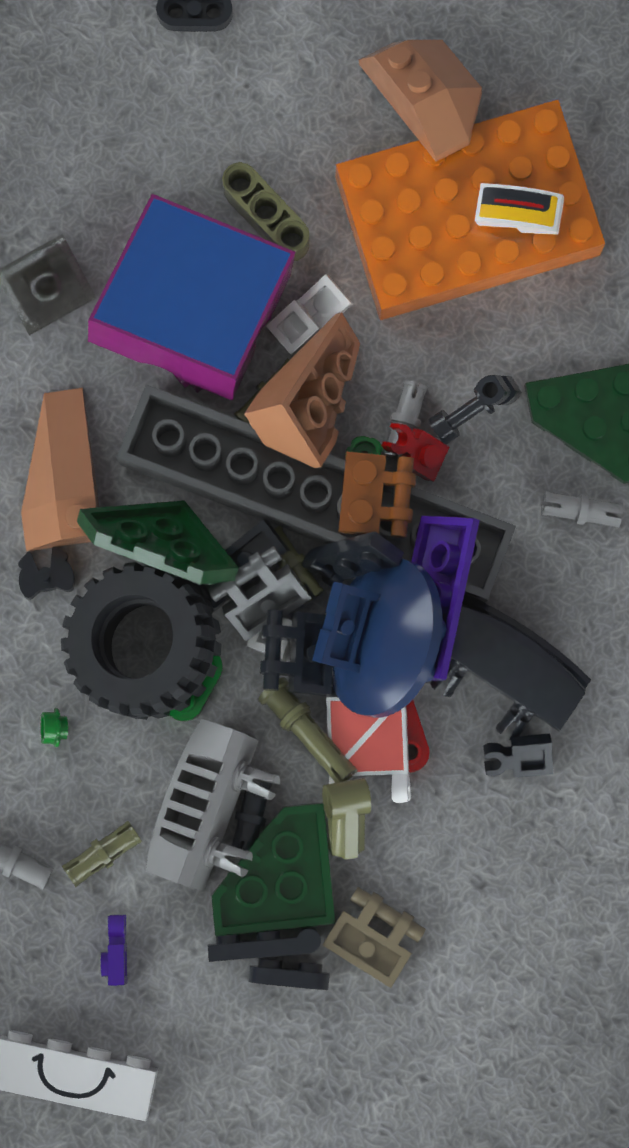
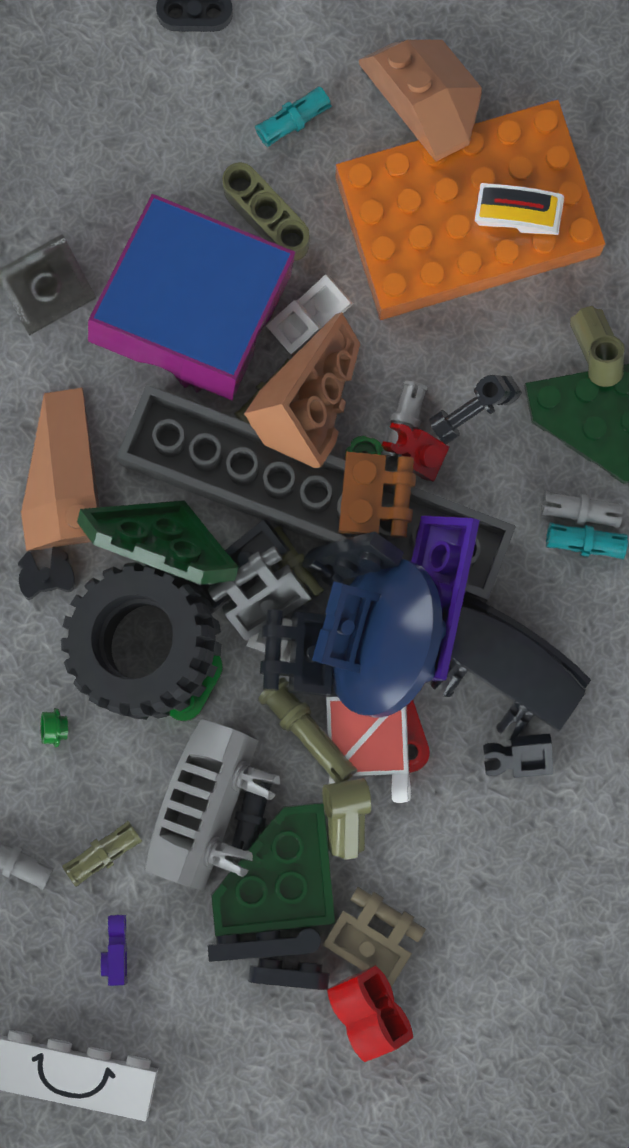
none -> teal pin [255,86,332,147]
none -> red brick [327,965,413,1062]
none -> teal pin [546,522,628,559]
none -> olive piece [570,305,625,387]

